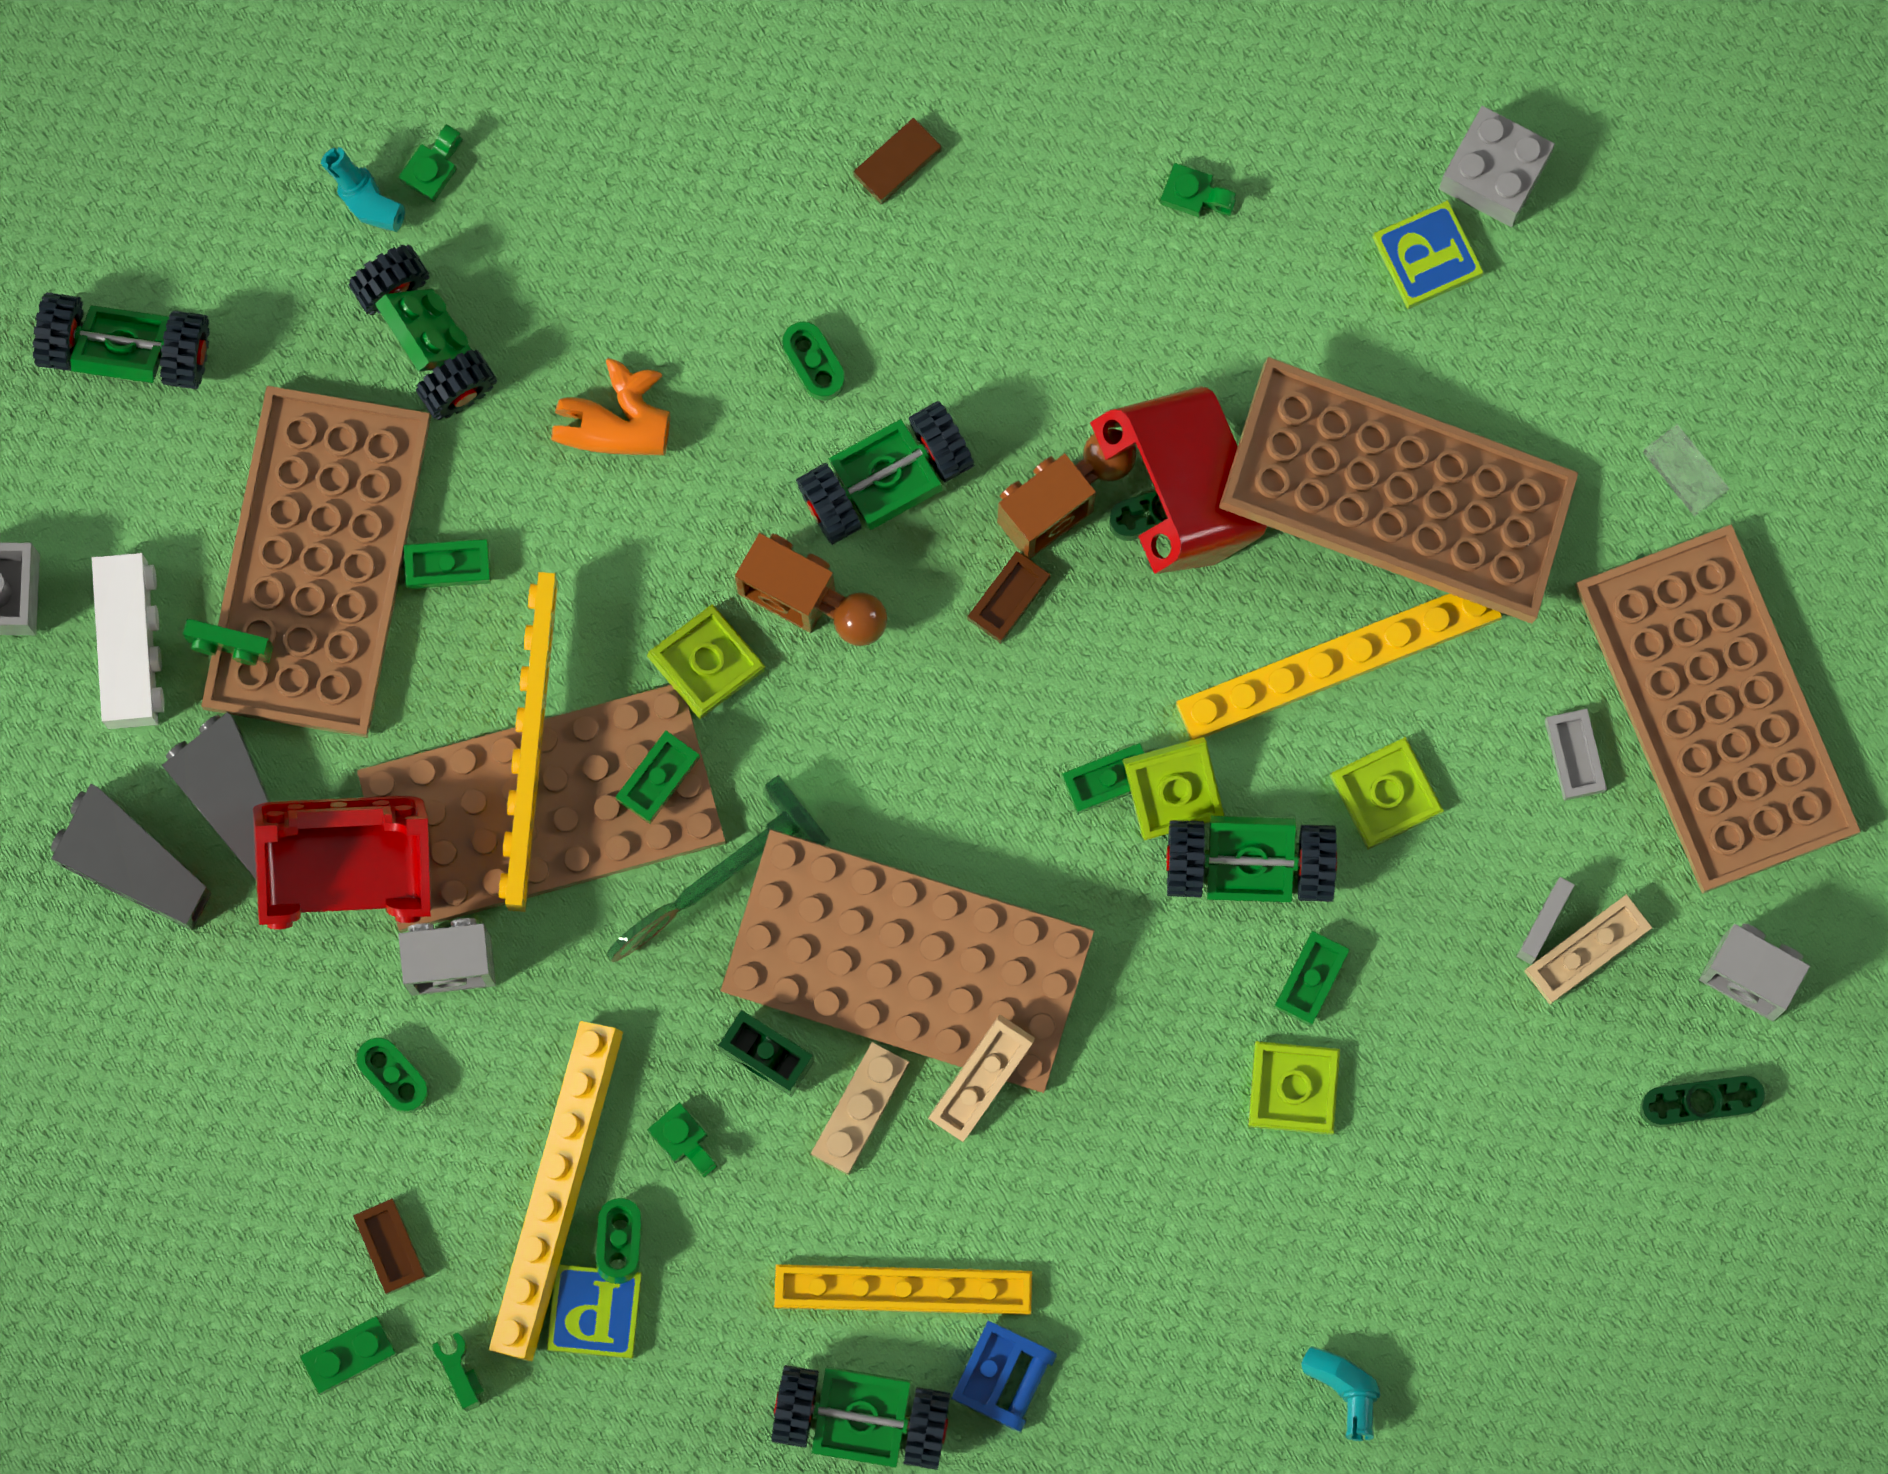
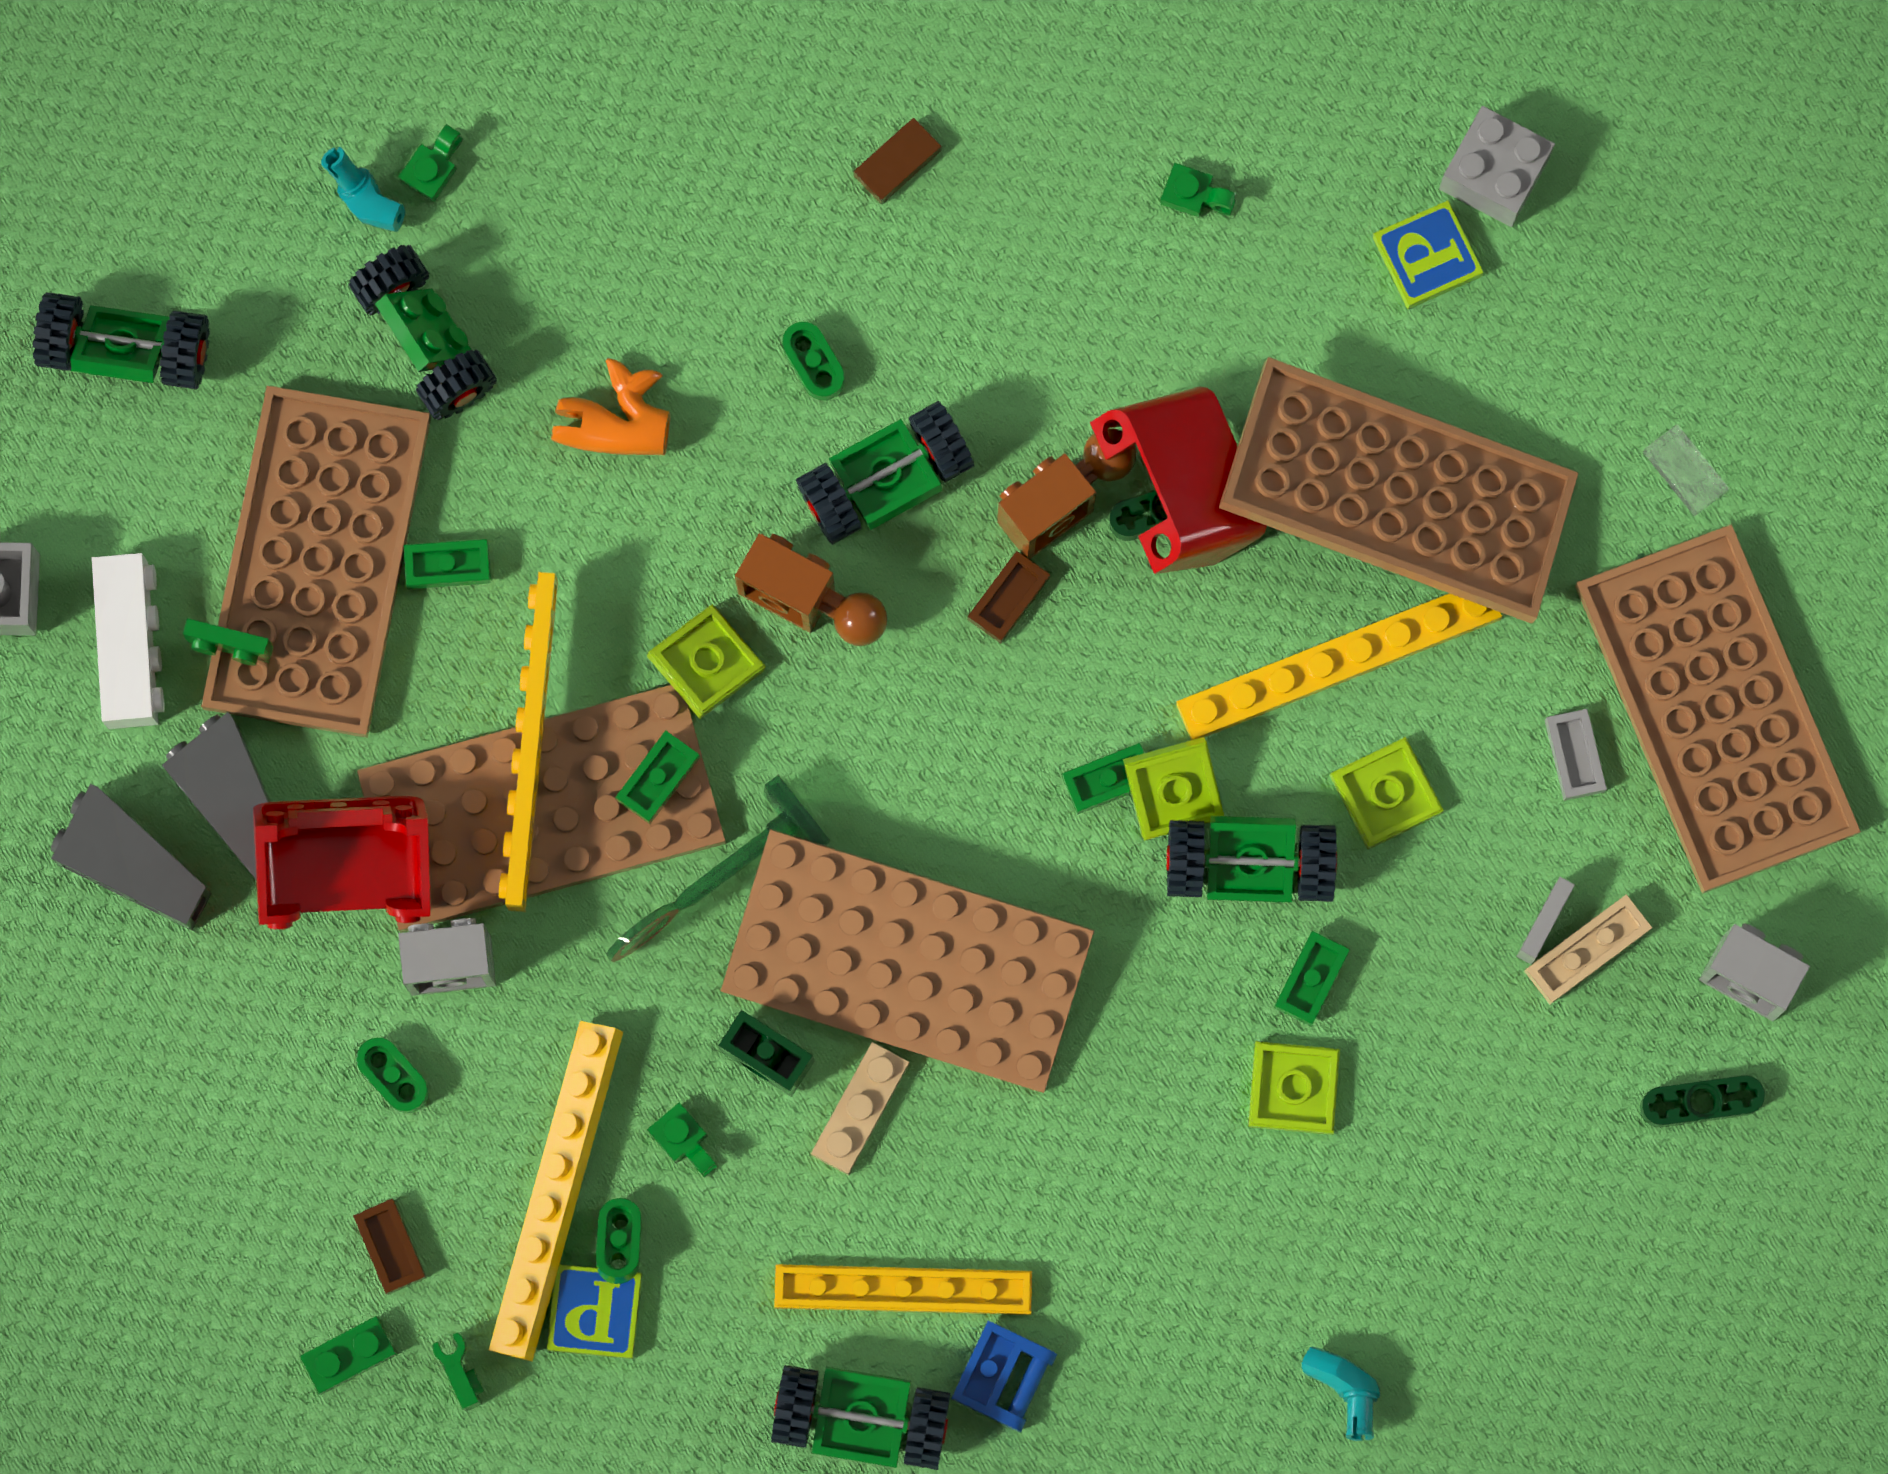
tan plate [928,1014,1035,1142] -> none

